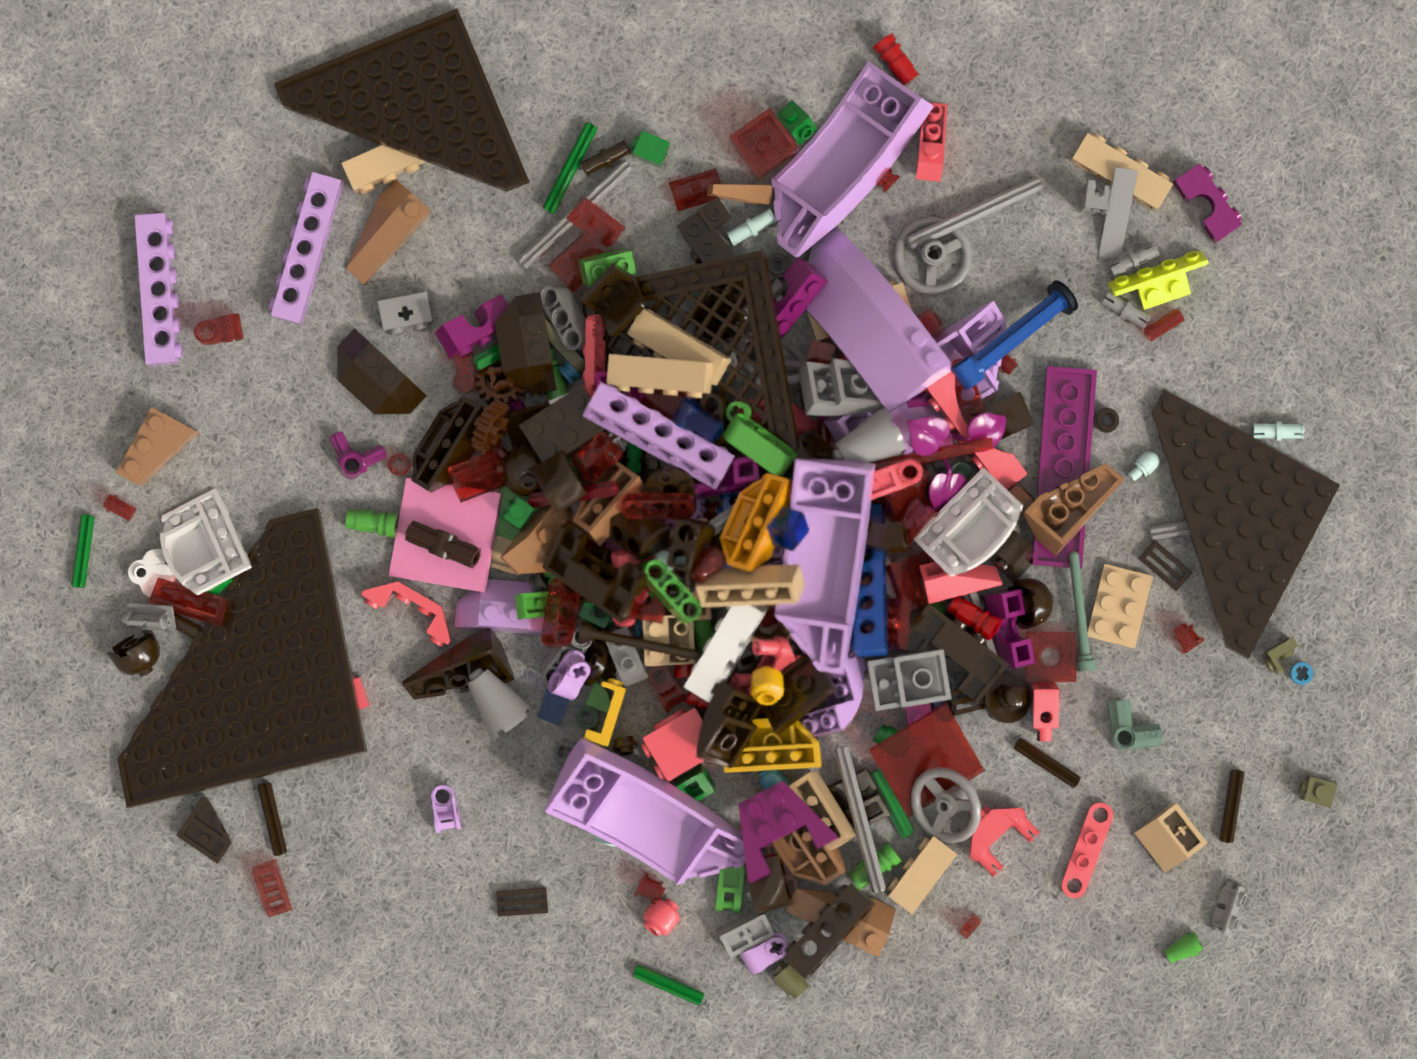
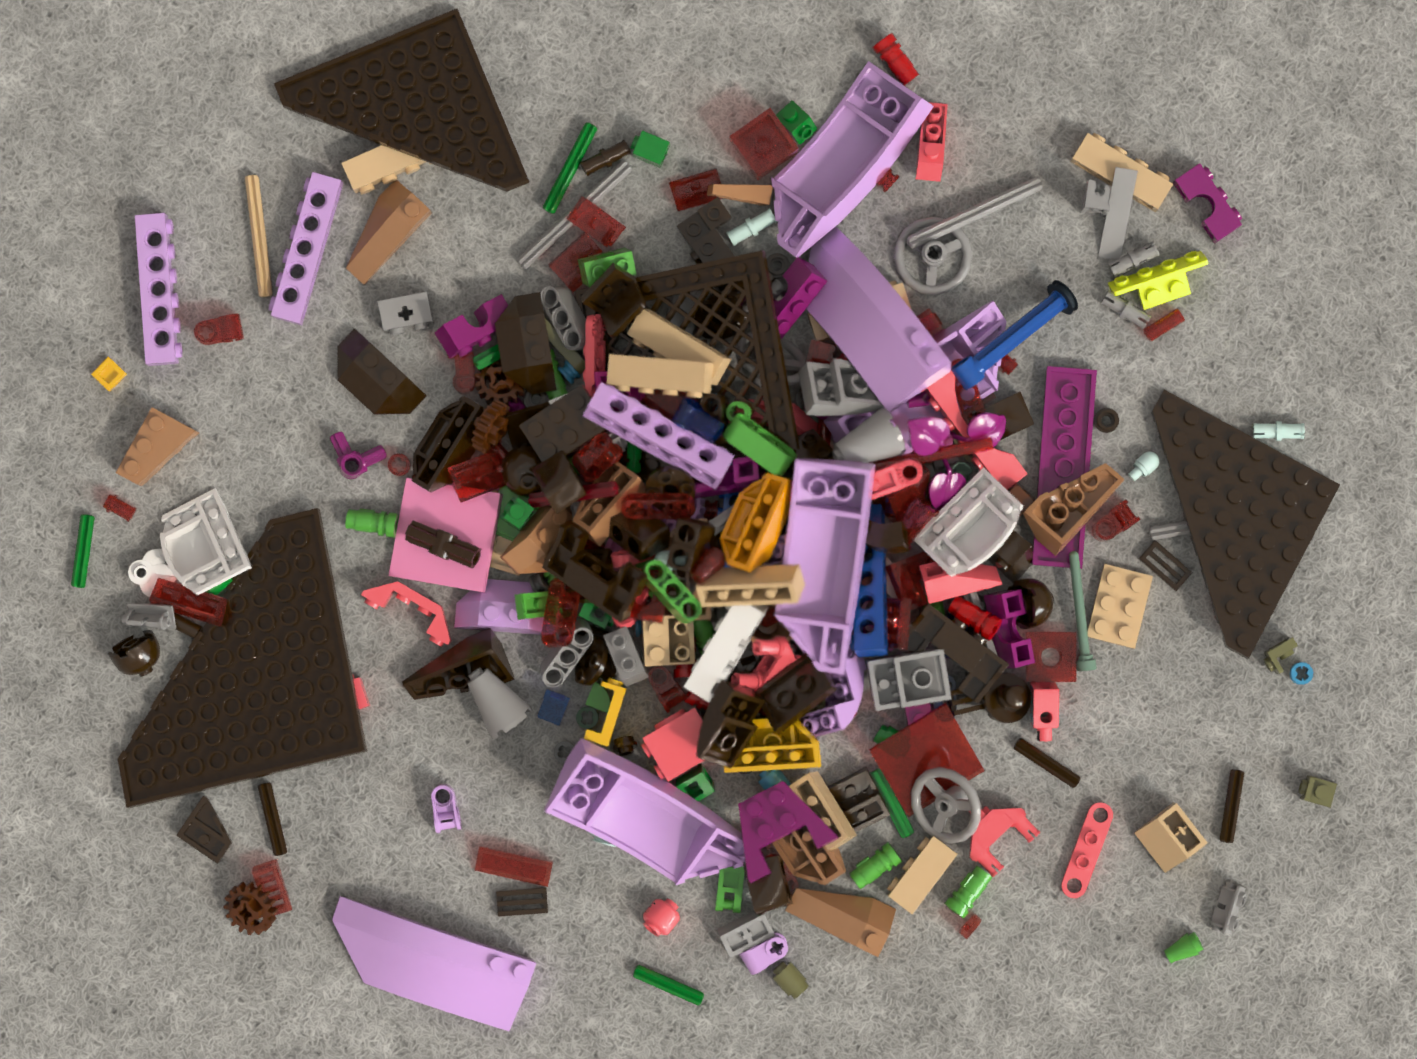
lavender piece [548,649,590,700] -> none
dark brown piece [579,621,699,660] -> none
clear red brick [634,872,666,903] -> none
yellow head [751,666,784,705] -> none
clear blue panel [767,507,809,551] -> none
dark brown brick [783,883,876,979] -> none
light grey axle [835,746,886,893] -> none
sand green piece [1107,700,1162,750] -> none
clear red brick [1172,622,1205,654] -> none
none -> yellow tile [91,356,127,392]
none -> reddish brown gear [223,881,278,936]
none -> tan axle [245,175,273,297]
none -> lavender slope [332,896,536,1031]
none -> clear red slope [475,846,553,887]
none -> bright green axle [944,866,992,919]
none -> clear red piece [1092,499,1141,542]

